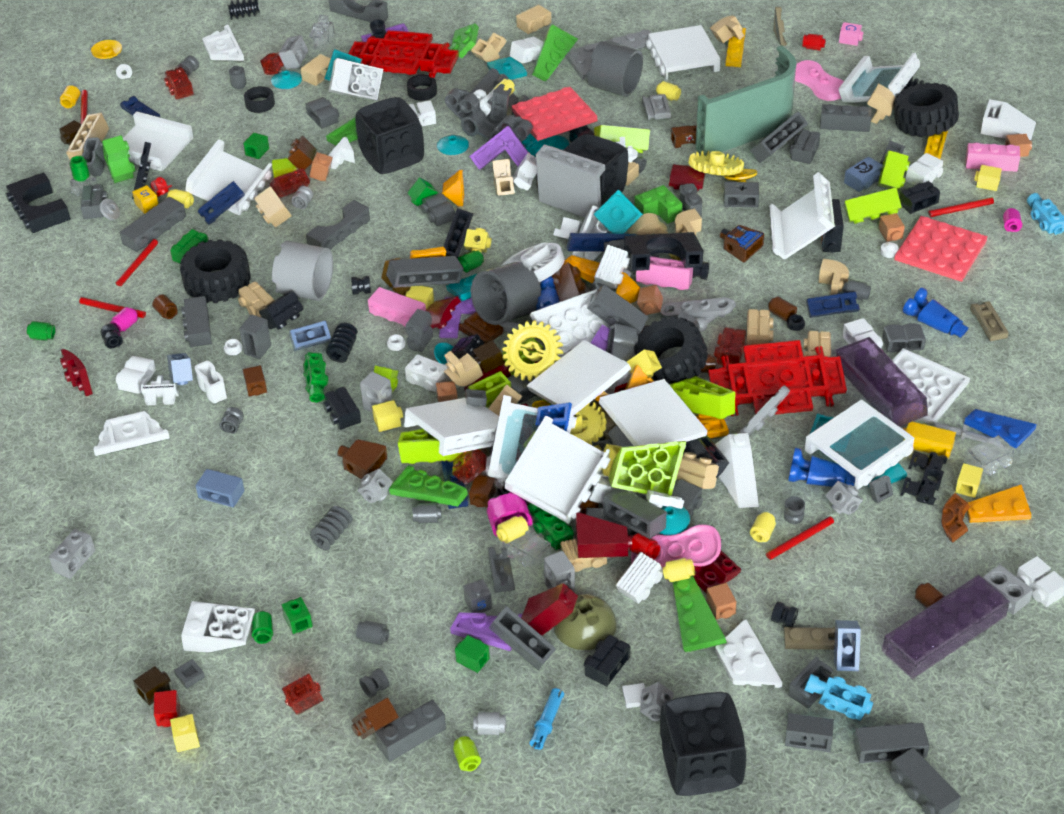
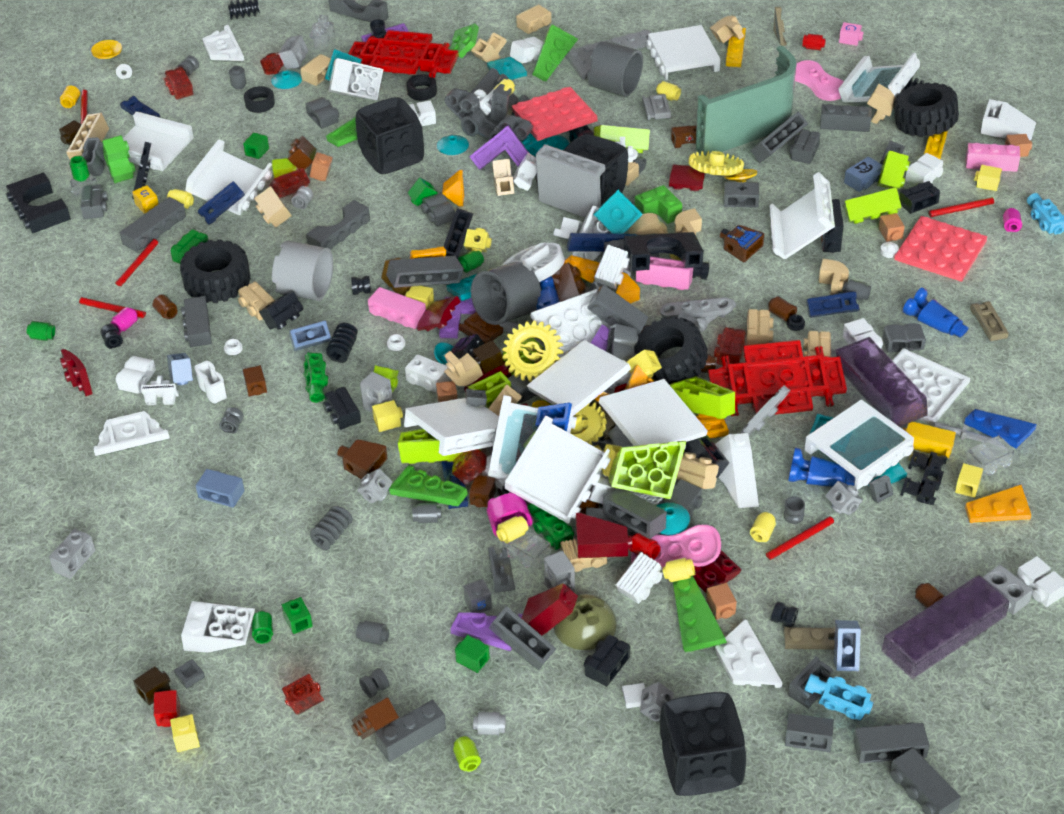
light grey piece [100,199,120,220] -> none
red hinge [150,177,172,197] -> none
dark grey brick [239,315,272,359] -> none
white slope [328,137,355,169] -> none
dark grey brick [405,309,433,352] -> none
dark azure pin [529,688,564,750] -> none
nougat brick [637,285,663,315] -> none
white plate [646,490,684,508] -> none
dark grey brick [679,183,702,218] -> none
dark orange tile [941,493,970,543] -> none

